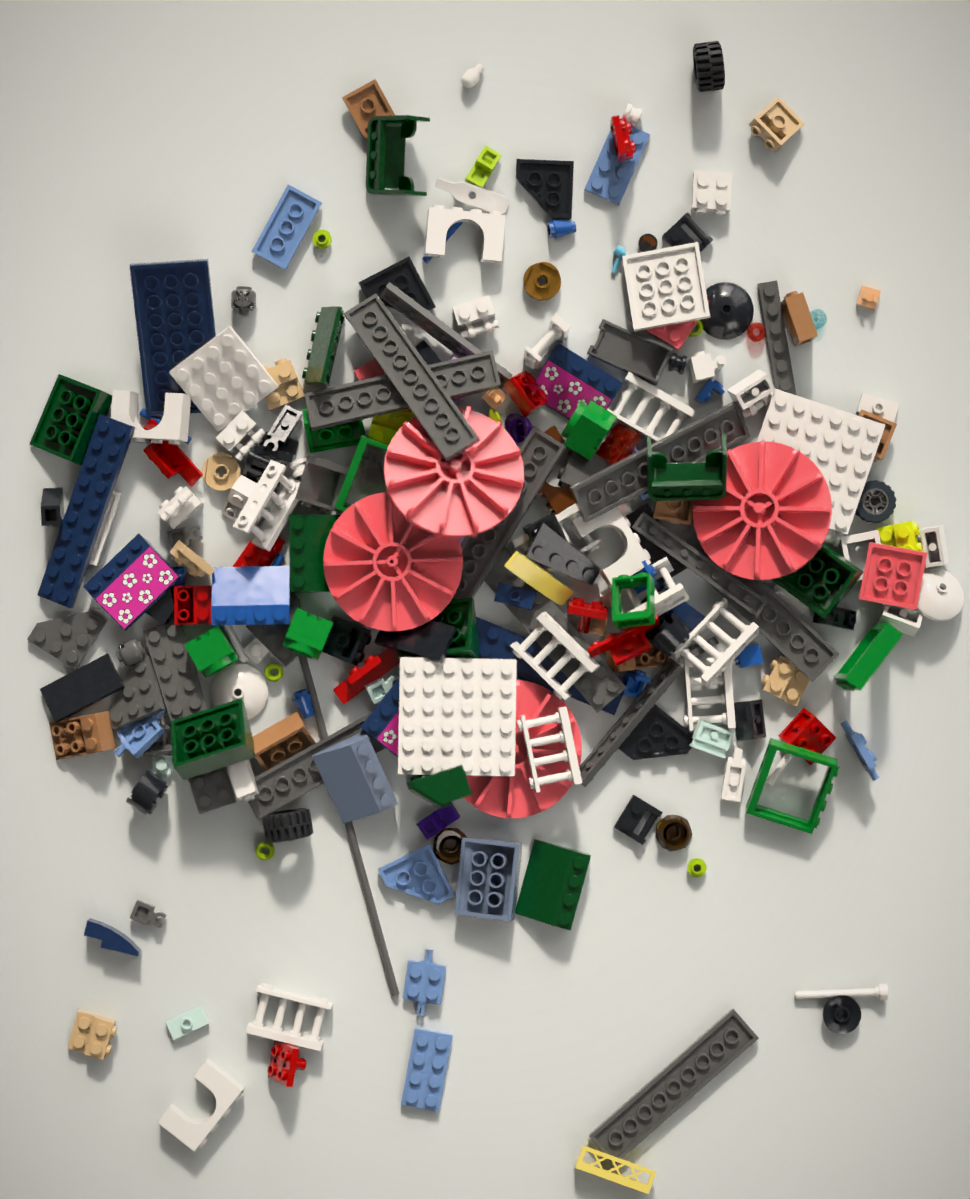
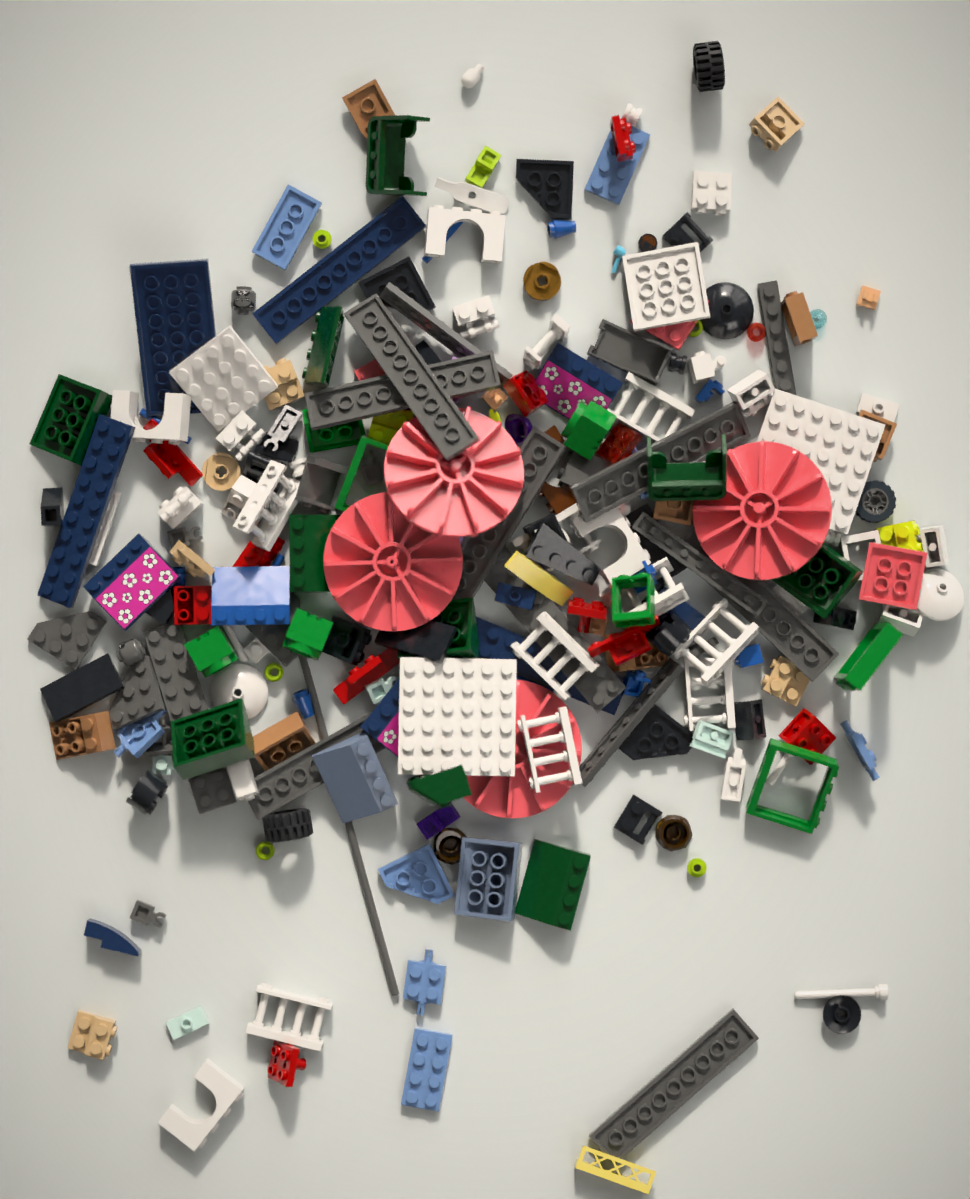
none -> dark blue plate [252,196,426,345]

